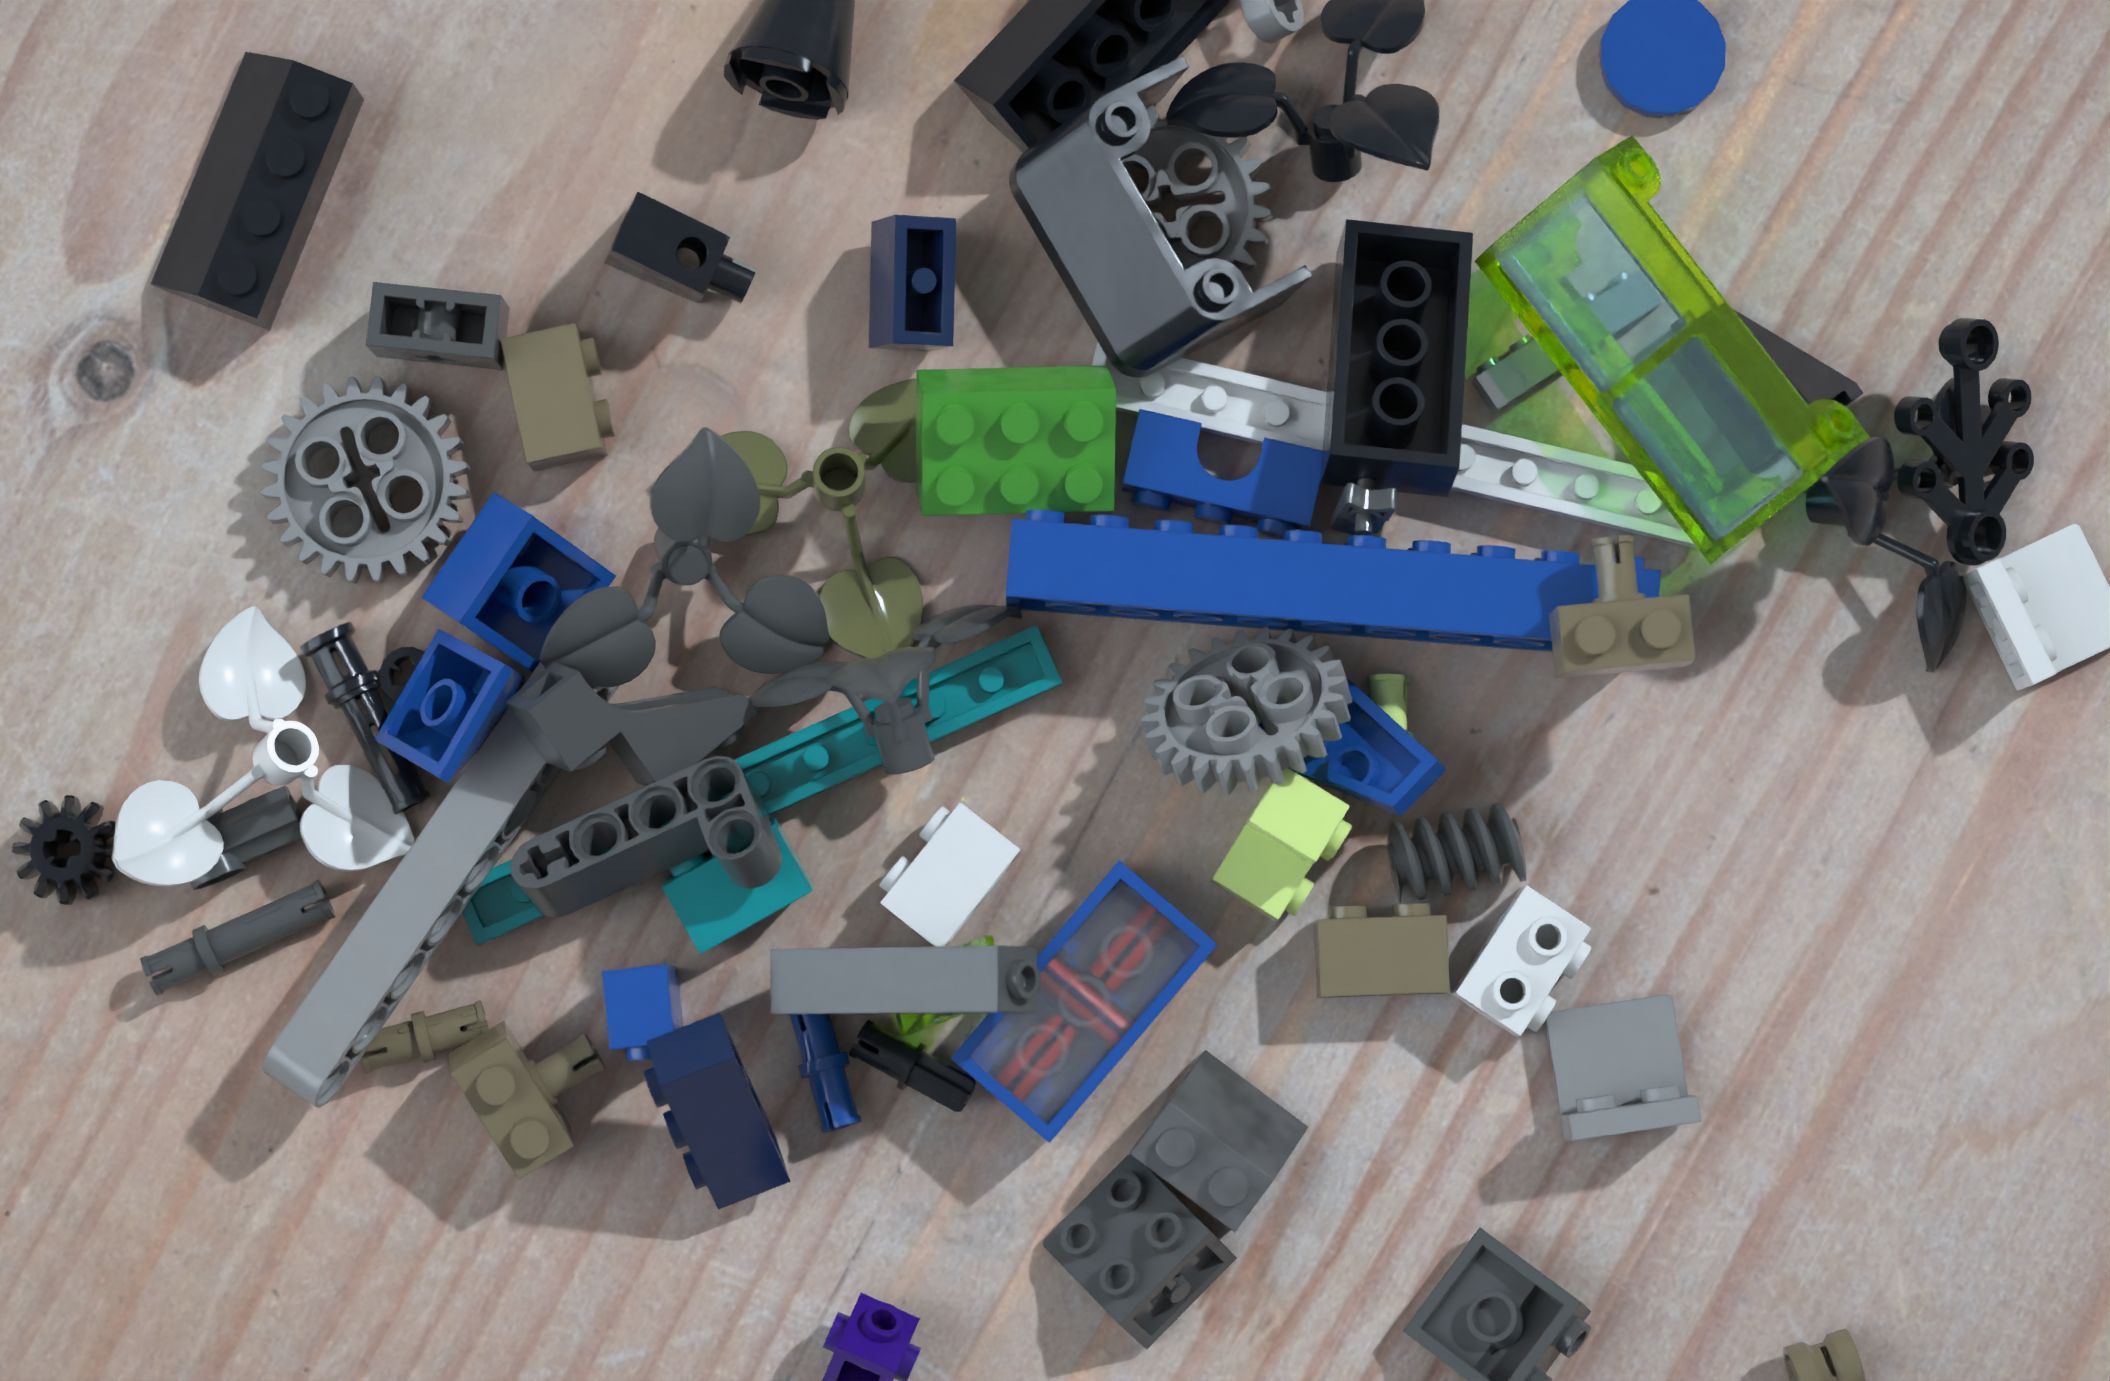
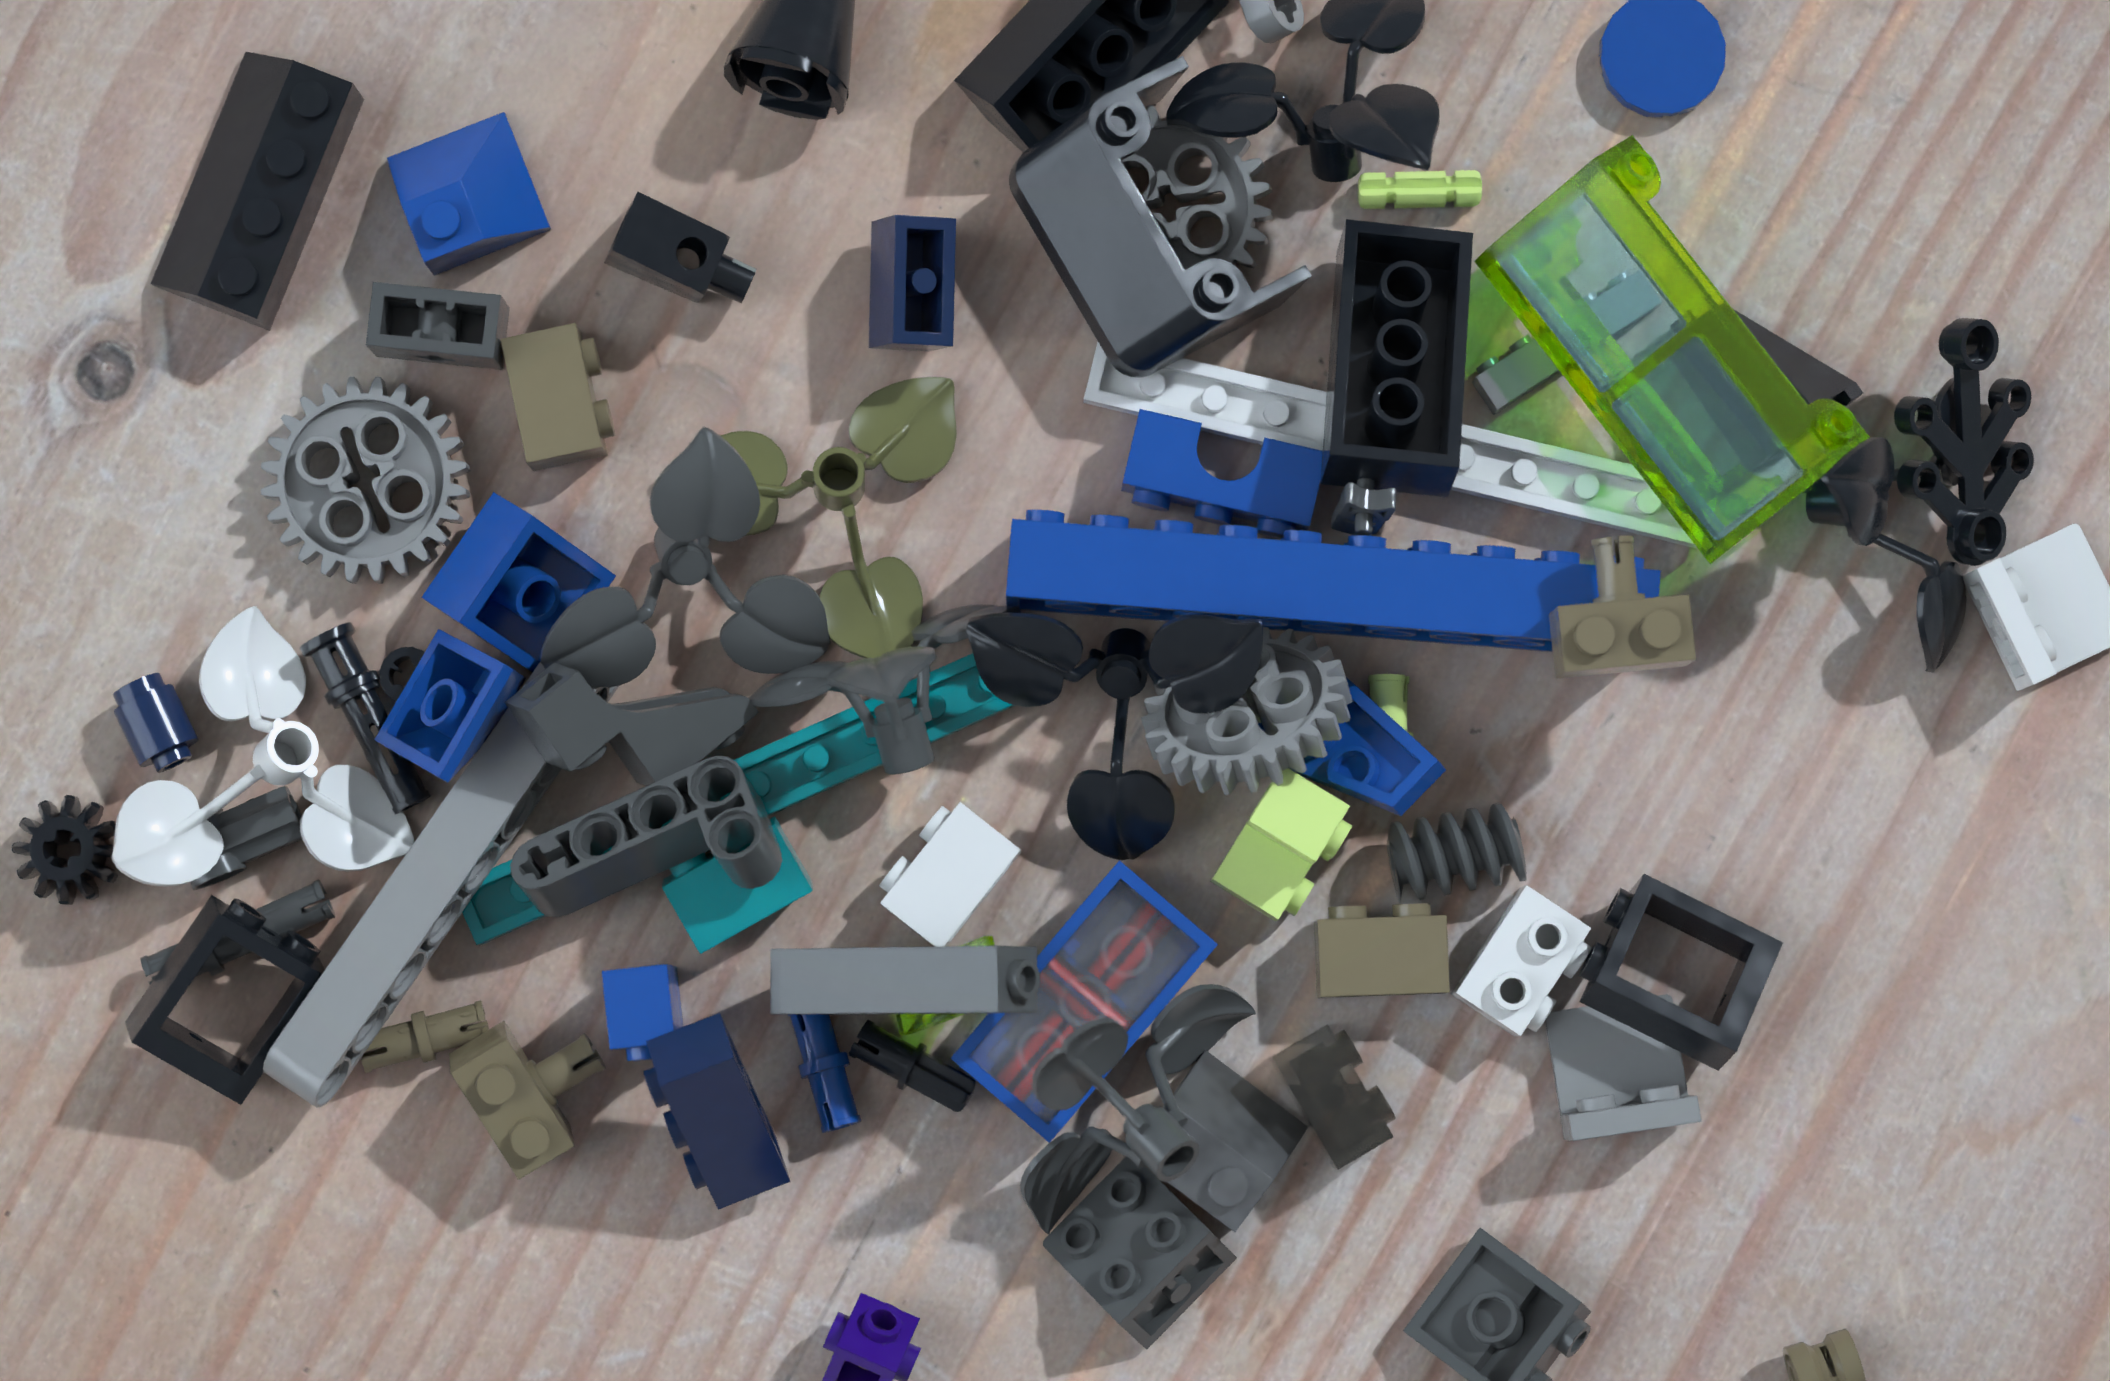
bright green brick [916,365,1116,516] -> none
none -> dark blue brick [113,673,199,773]
none -> black window [125,895,325,1105]
none -> blue slope [387,112,551,276]
none -> black plant [966,612,1263,860]
none -> dark grey plant [1020,984,1256,1234]
none -> clear smoke brick [1268,1024,1396,1170]
none -> yellowish green axle [1358,170,1482,209]
none -> black window [1579,874,1783,1071]

